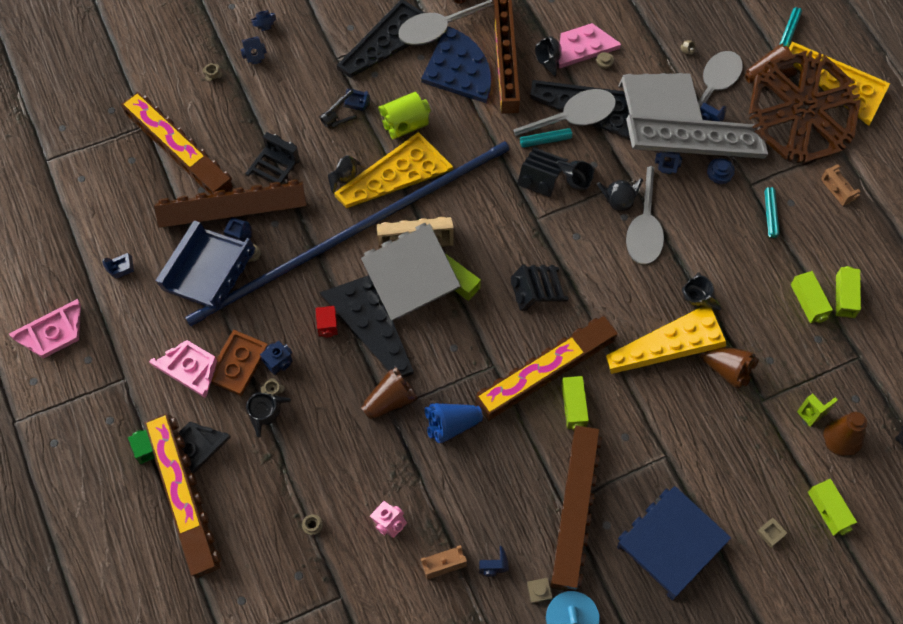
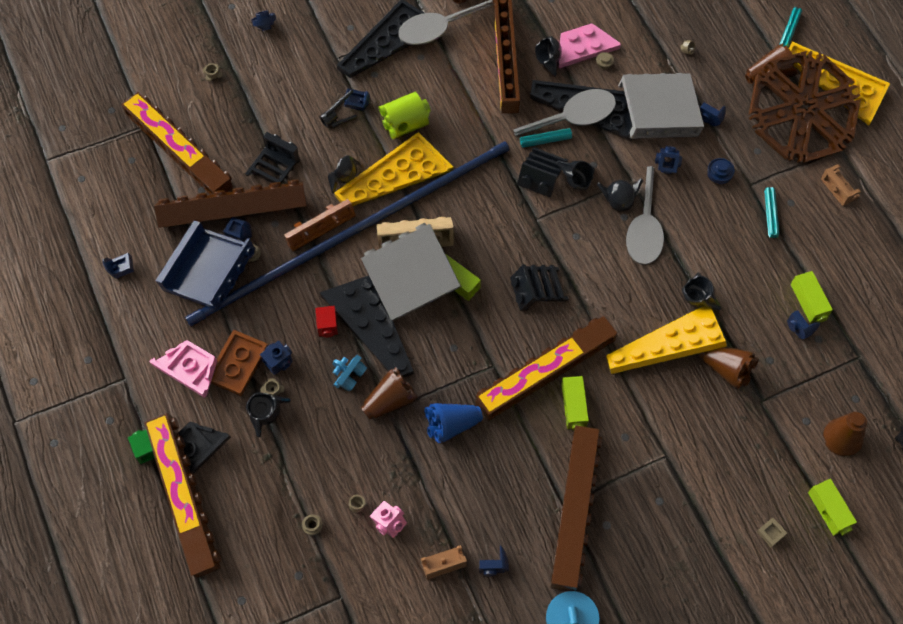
bright pink wing [9,299,81,359] -> none
dark blue brick [240,36,267,64] -> none
dark blue plate [421,26,491,104] -> none
dark tan plate [527,578,552,604] -> none
dark blue panel [617,486,731,601] -> none
light grey plate [626,115,768,158] -> none
light grey piece [698,51,742,108] -> none
lime panel [797,394,838,427] -> none
lime brick [836,266,861,318] -> none
none -> dark orange hinge [284,199,356,252]
none -> dark azure hips [332,354,367,392]
none -> dark tan hinge [349,495,365,513]
none -> dark blue plate [787,310,820,339]

